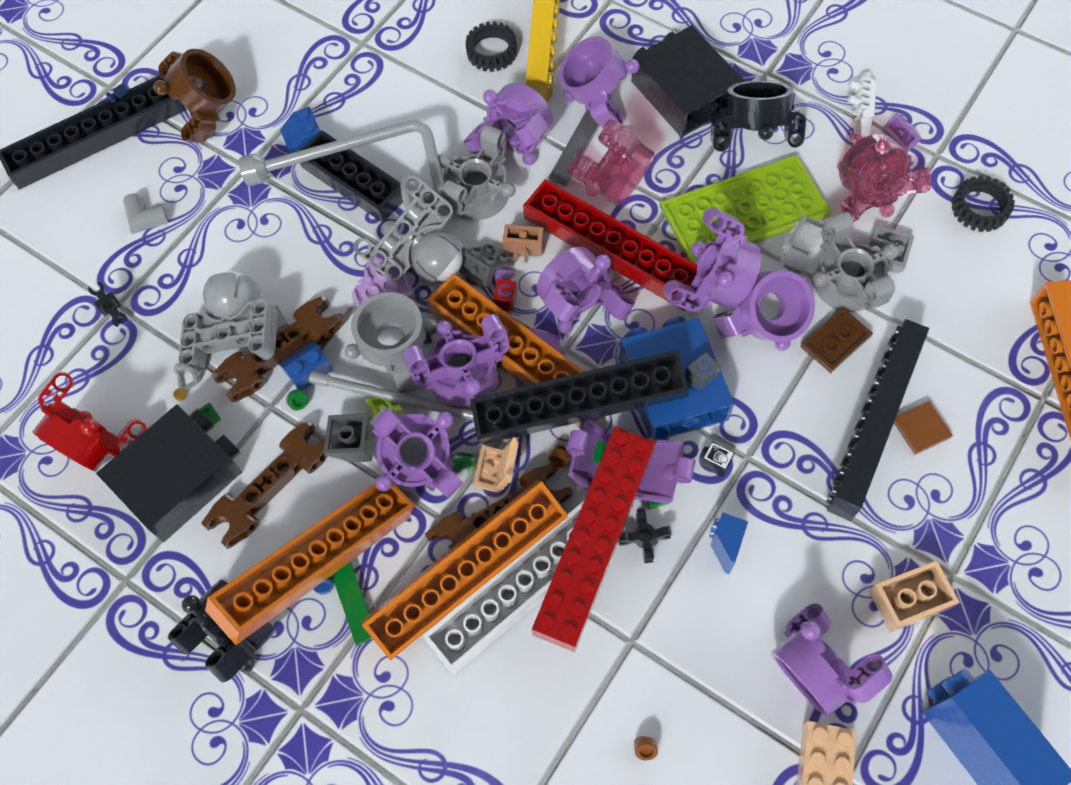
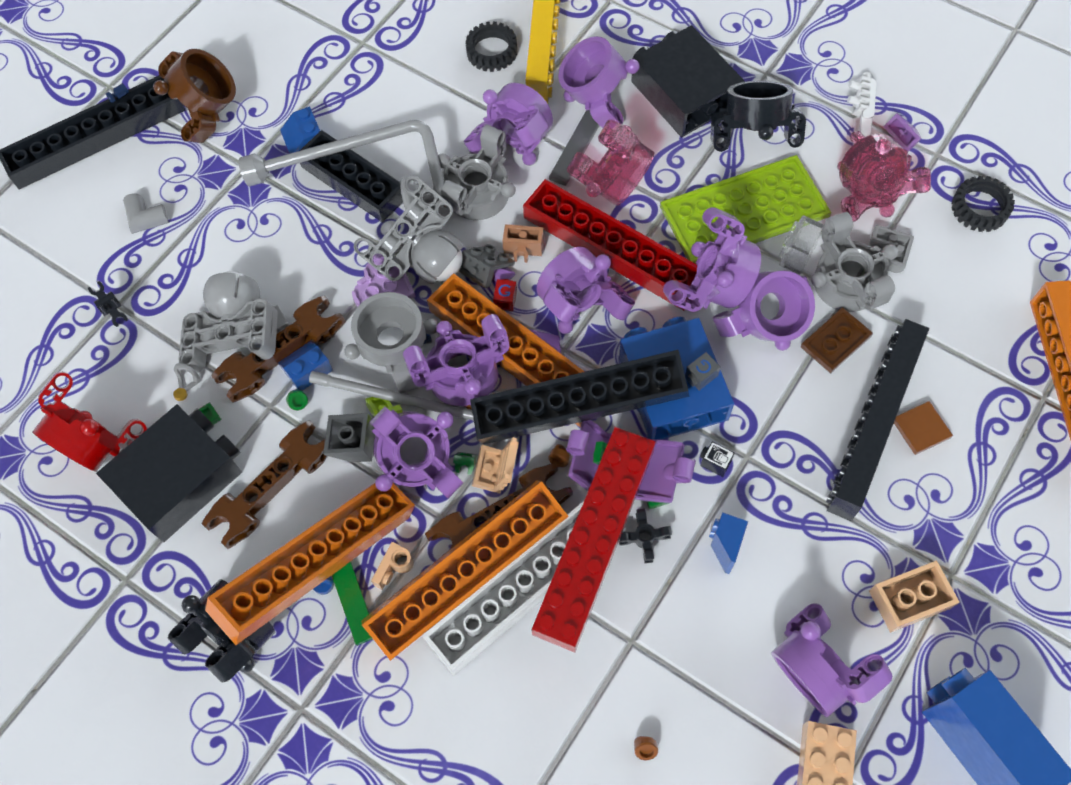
none -> light nougat plate [371,542,414,590]

